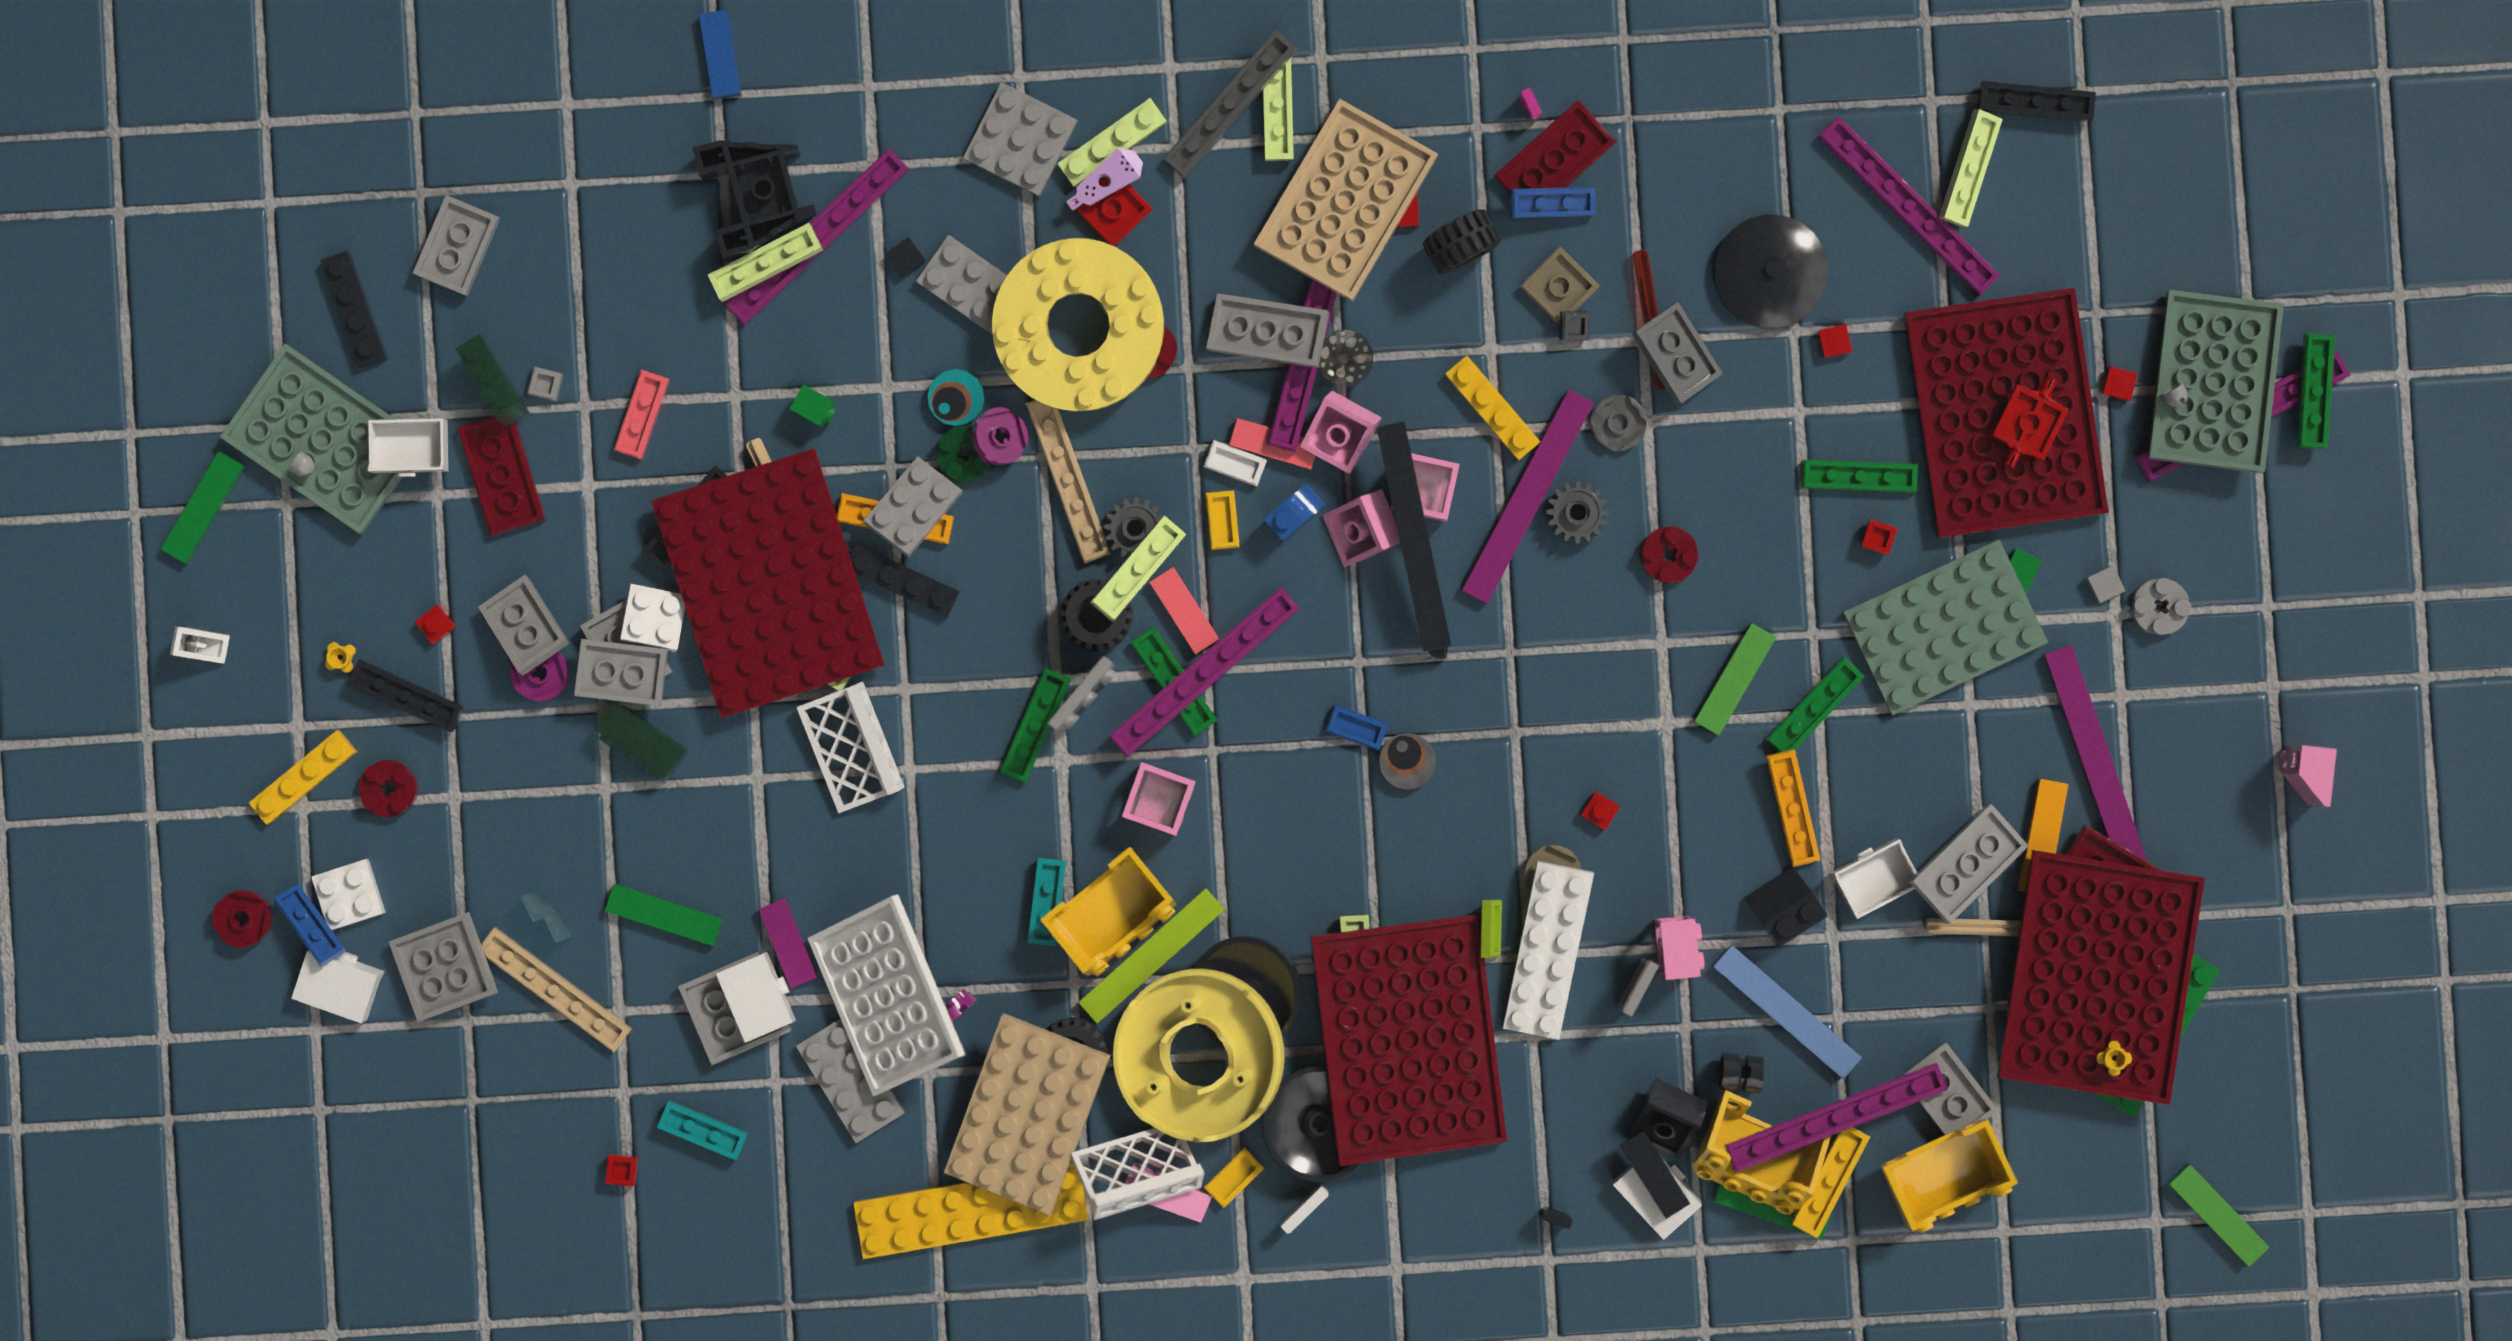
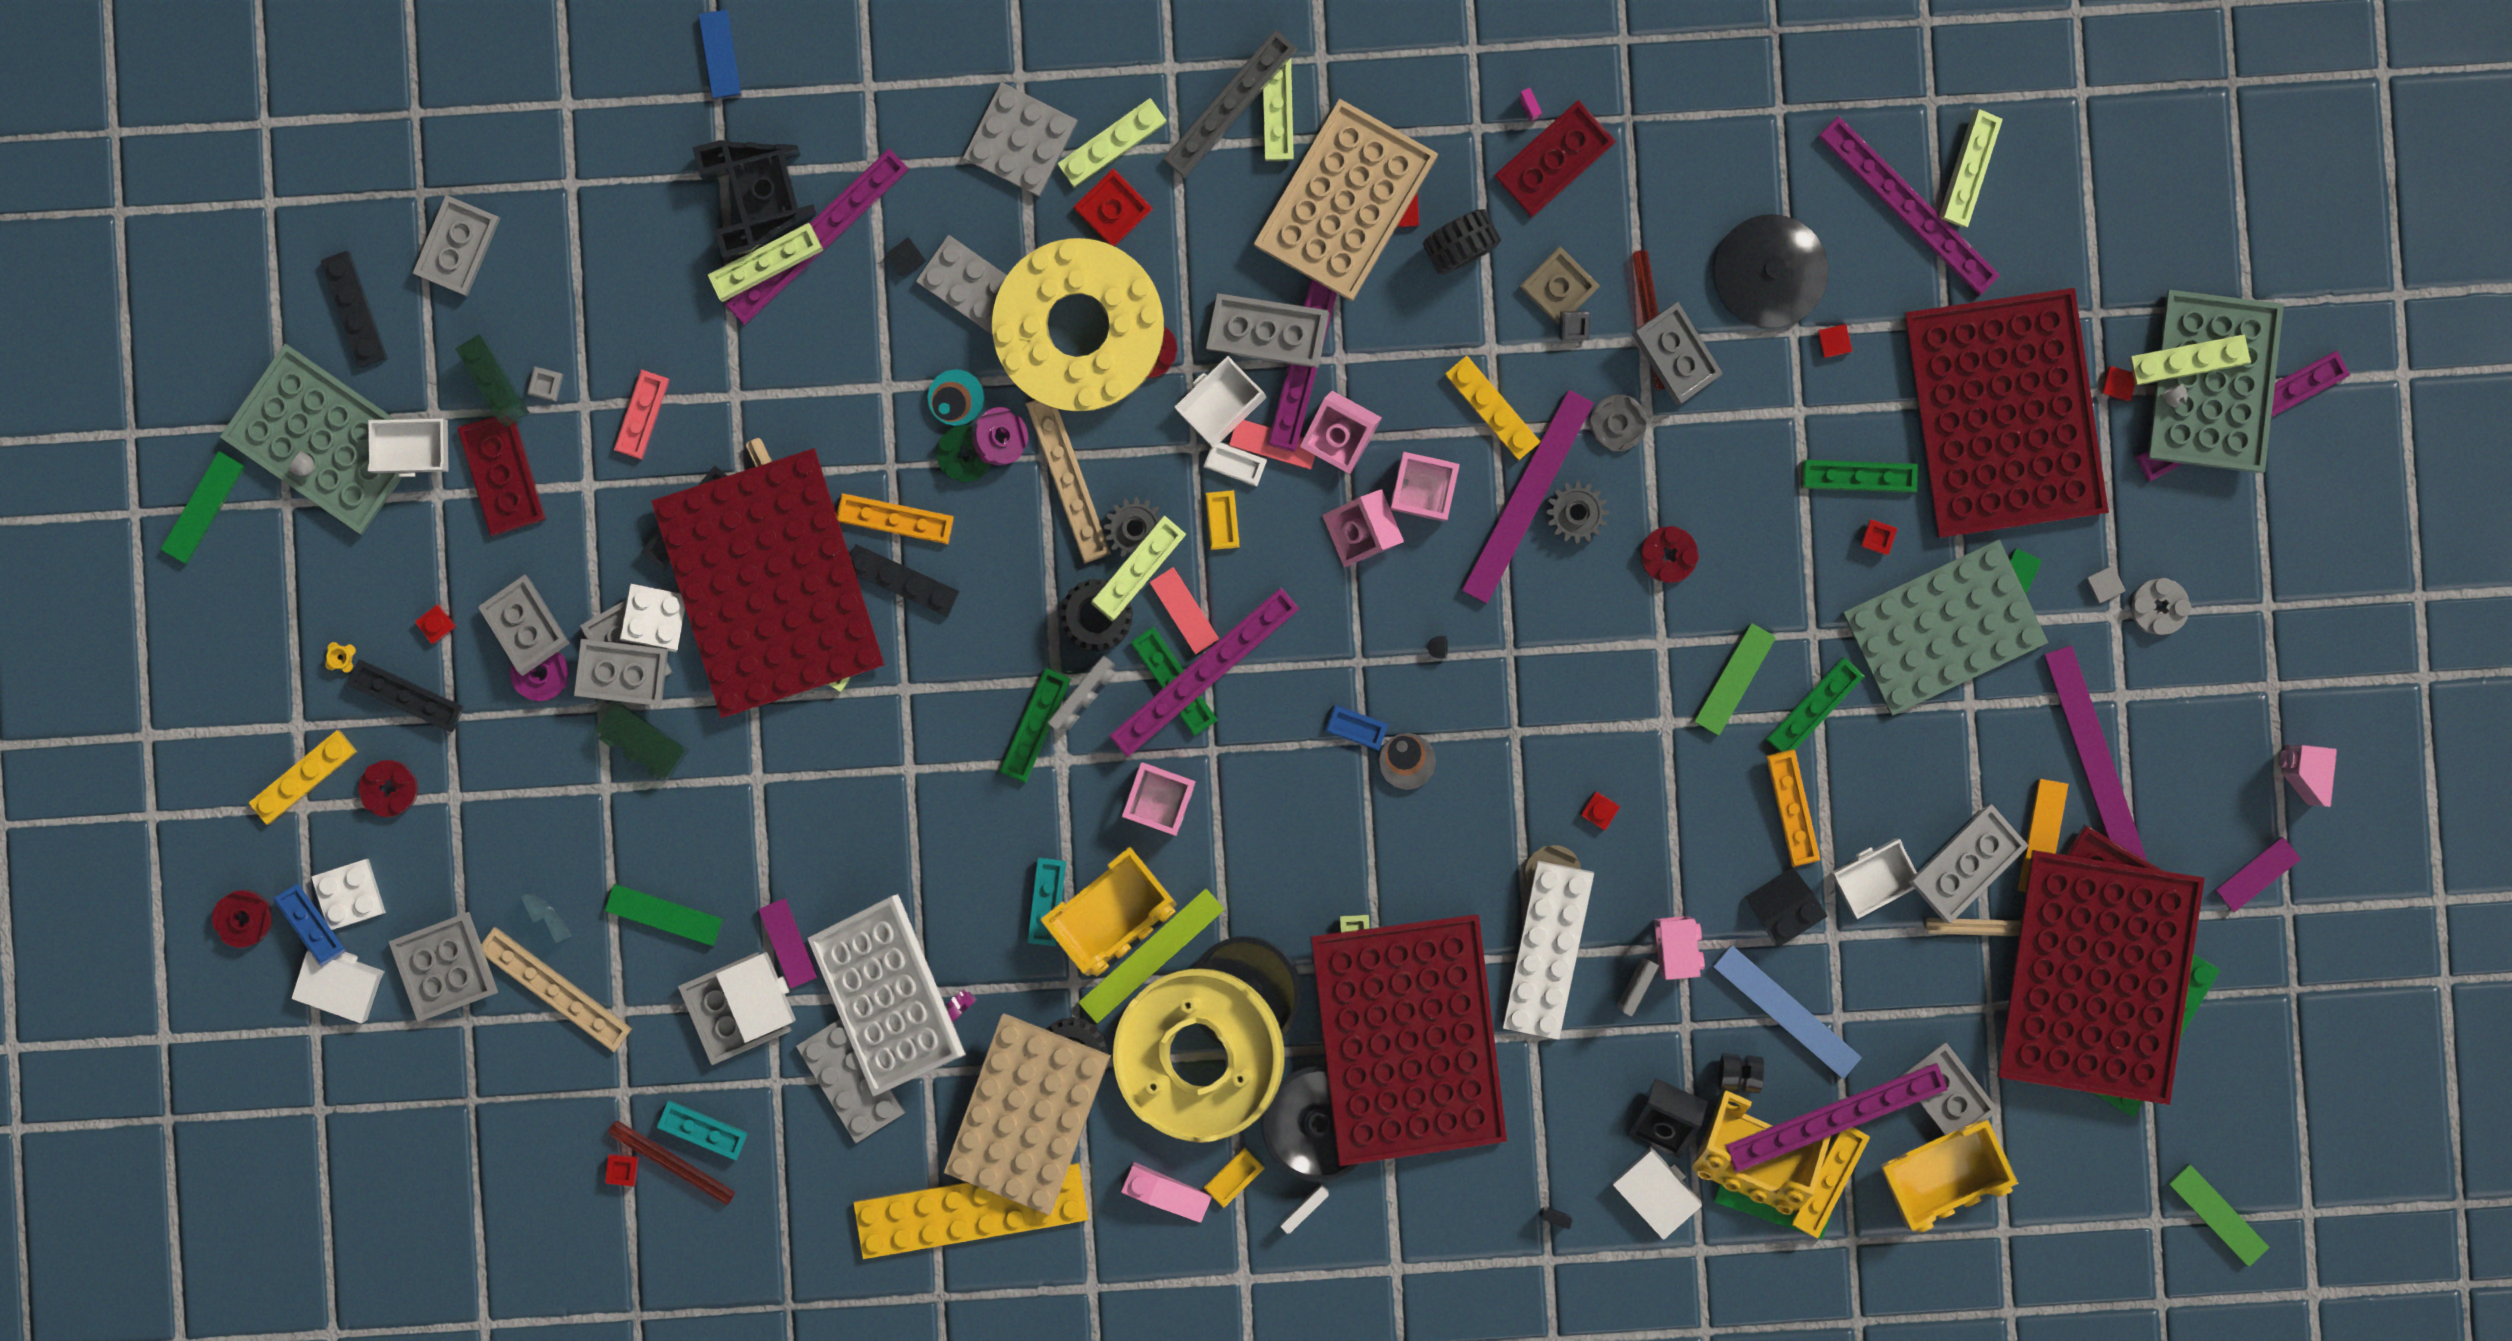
white slope [170,626,230,664] -> none
green brick [790,384,837,428] -> none
white fence [796,682,904,813] -> none
light grey plate [864,456,962,558] -> none
lavender piece [1066,148,1143,211] -> none
white fence [1071,1128,1204,1220] -> none
blue arch [1264,483,1325,543] -> none
clear smoke dish [1319,329,1374,386] -> none
black tile [1376,421,1452,652] -> none
lime tile [1481,899,1502,958] -> none
blue tile [1510,187,1595,218] -> none
black tile [1619,1130,1690,1219] -> none
black plate [1978,81,2096,122] -> none
red plate [1990,376,2069,469] -> none
yellow plate [2097,1041,2132,1076] -> none
green tile [2296,333,2335,450] -> none
none -> clear red axle [608,1121,735,1205]
none -> white container [1175,356,1267,448]
none -> yellowish green plate [2129,334,2251,386]
none -> magenta tile [2214,836,2301,913]

